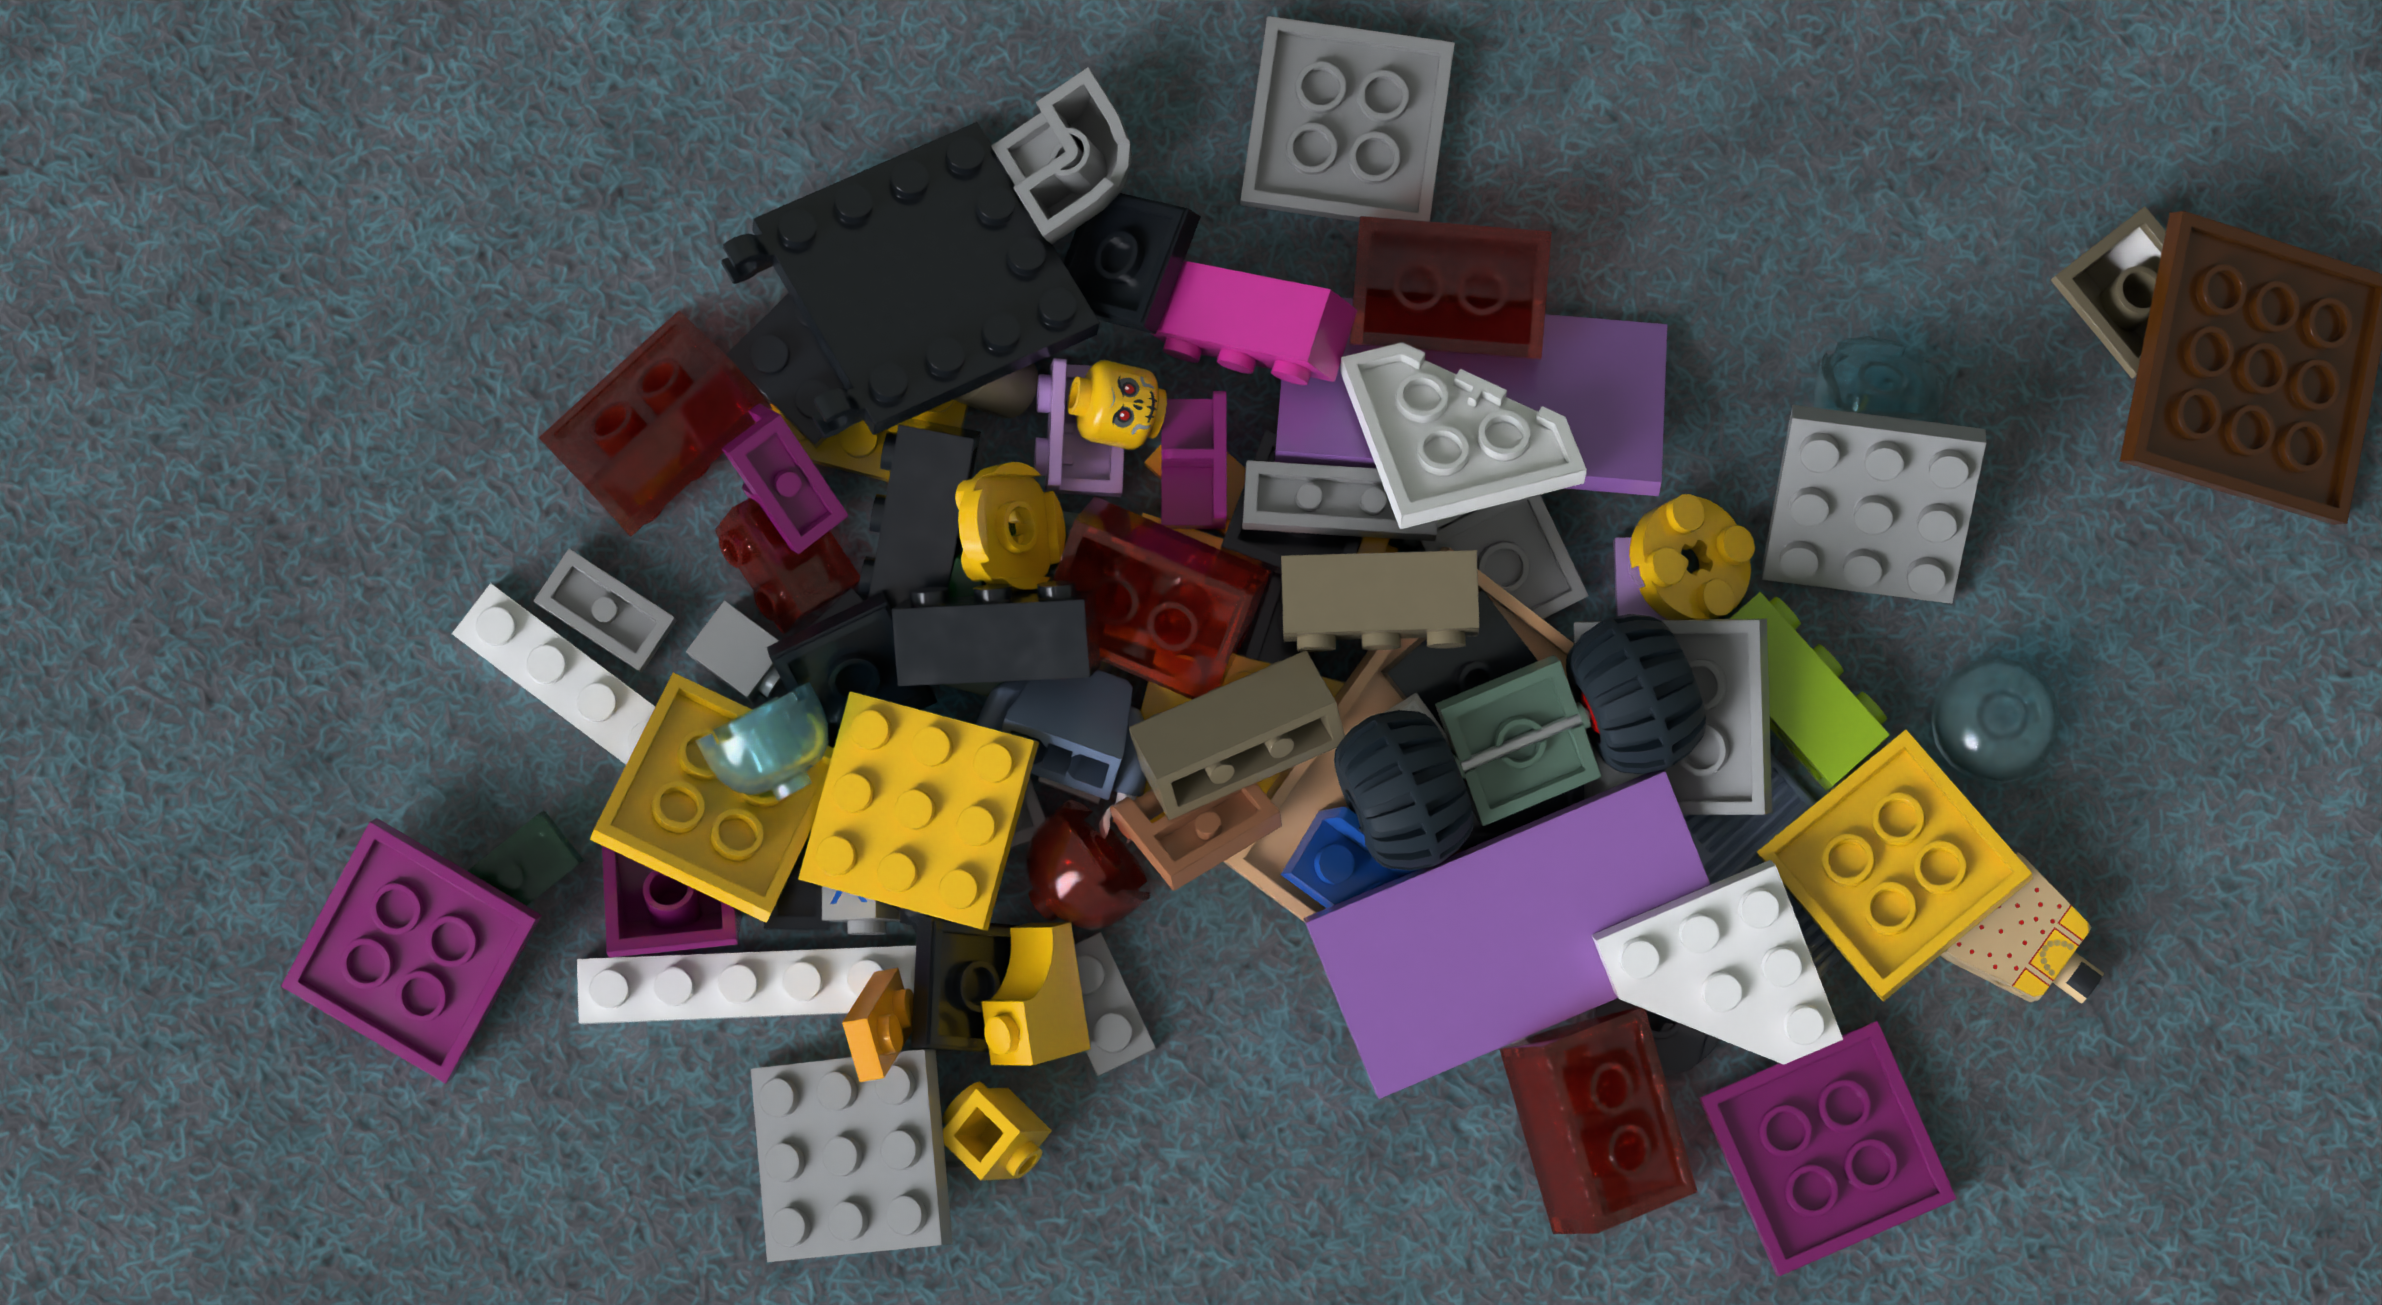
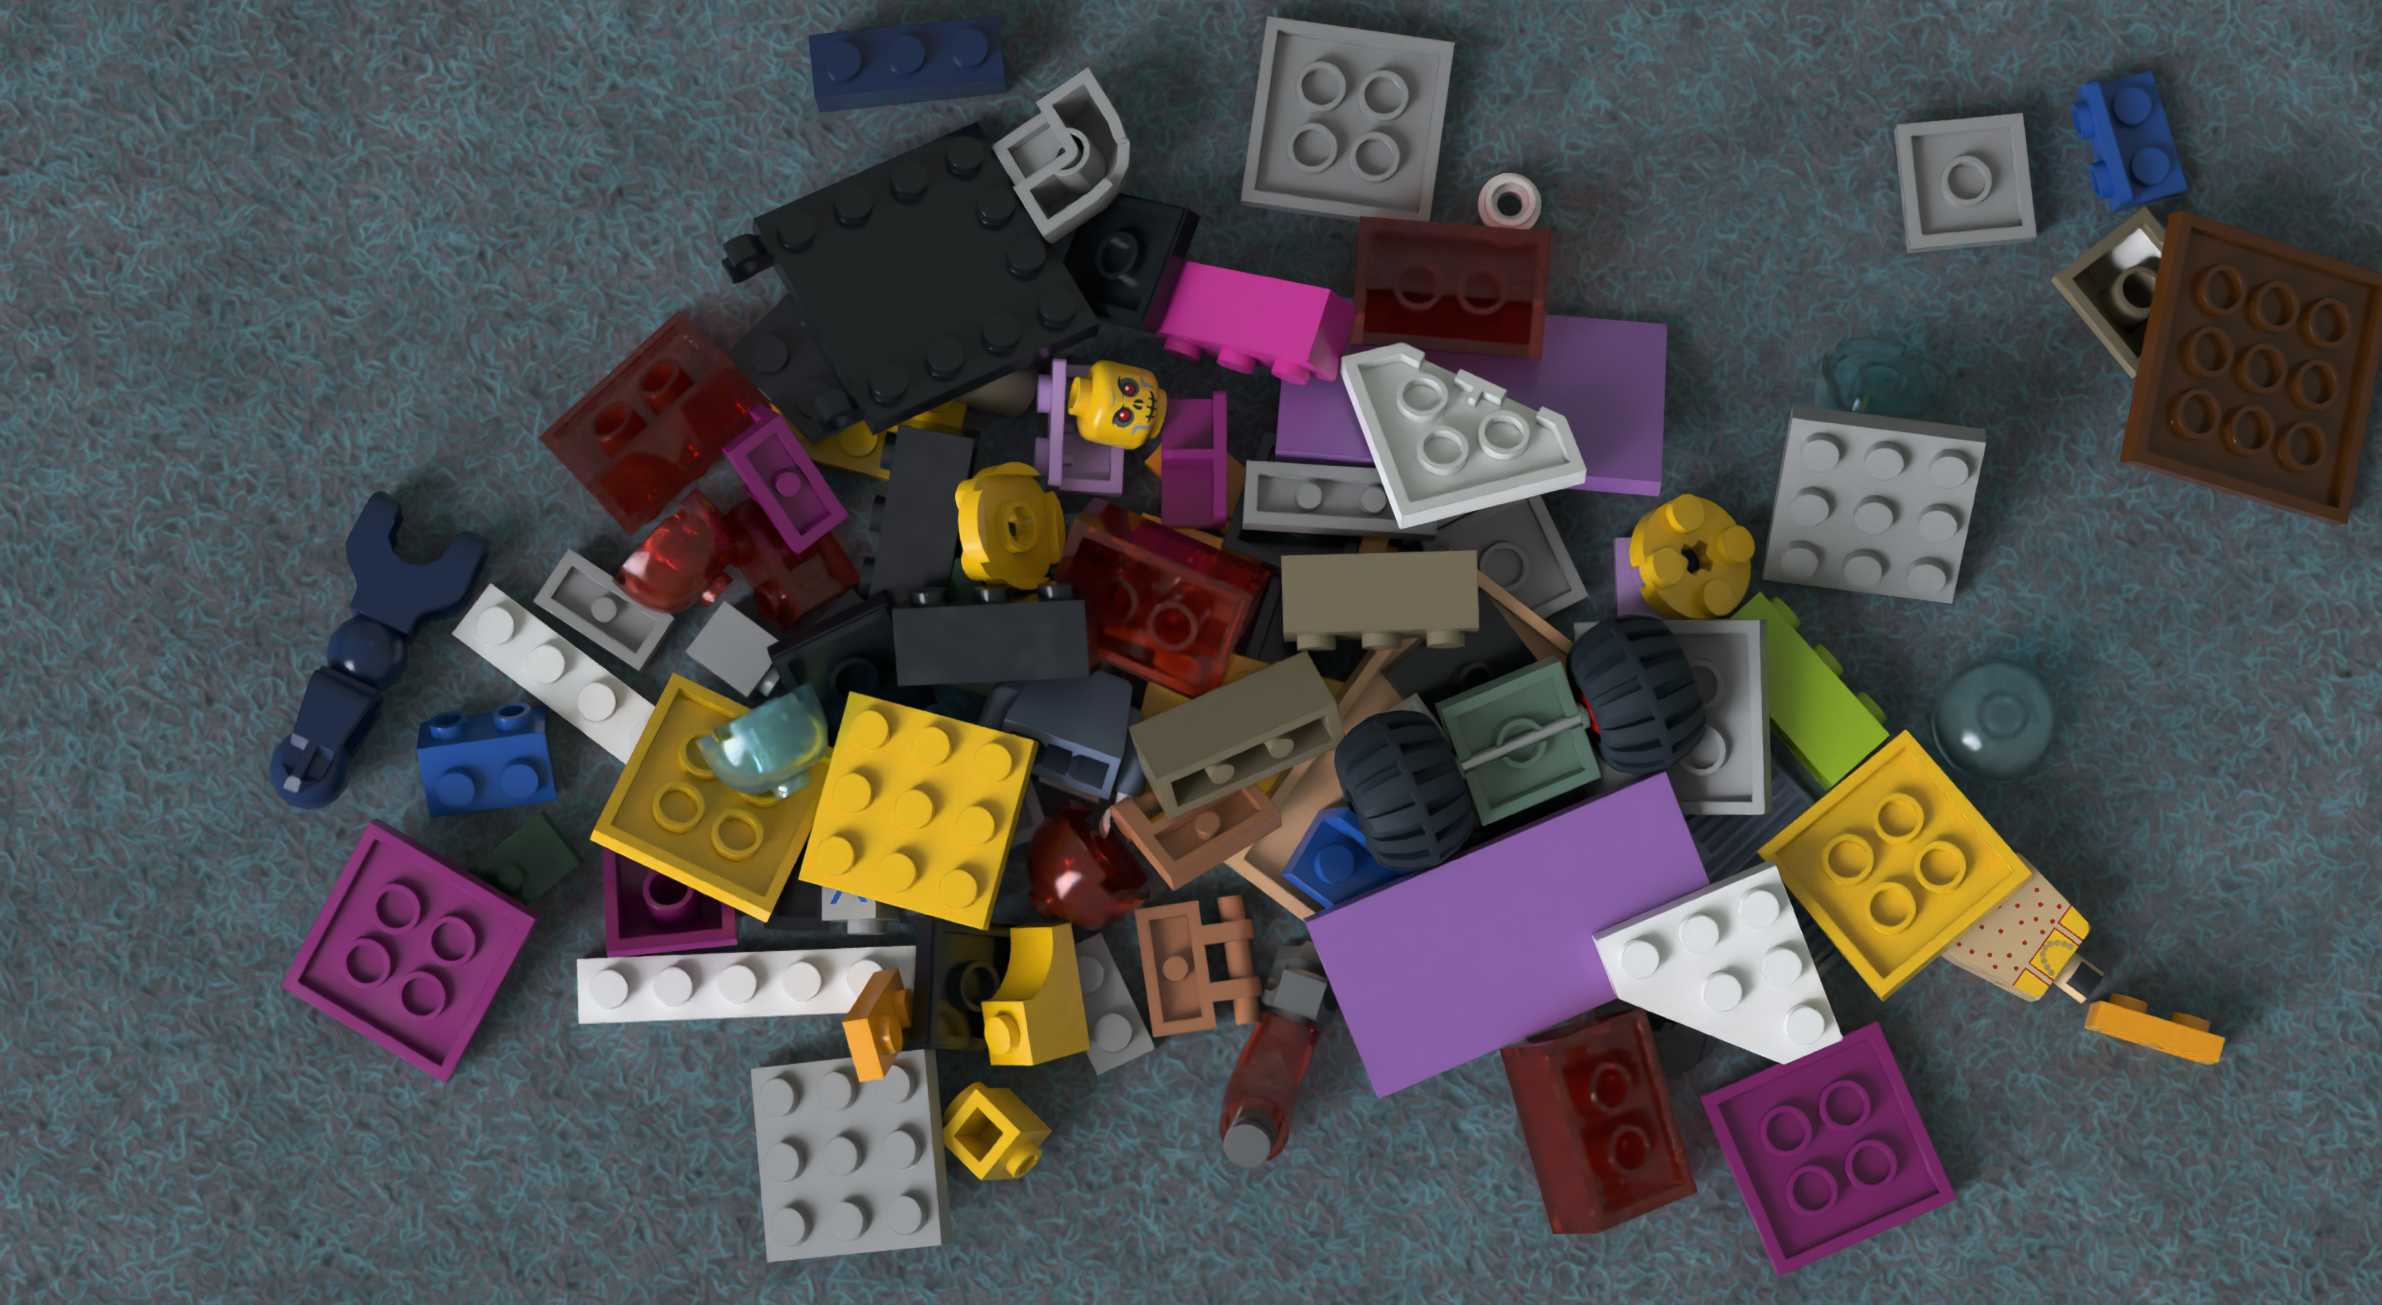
none -> dark blue piece [269,491,489,810]
none -> blue bracket [417,702,558,818]
none -> clear red cylinder [611,487,736,614]
none -> dark blue brick [809,16,1007,113]
none -> nougat plate [1134,895,1263,1038]
none -> piece [1219,940,1338,1168]
none -> white plate [1478,173,1541,237]
none -> light grey plate [1894,113,2037,253]
none -> blue bracket [2071,70,2188,214]
none -> light orange plate [2084,993,2225,1065]

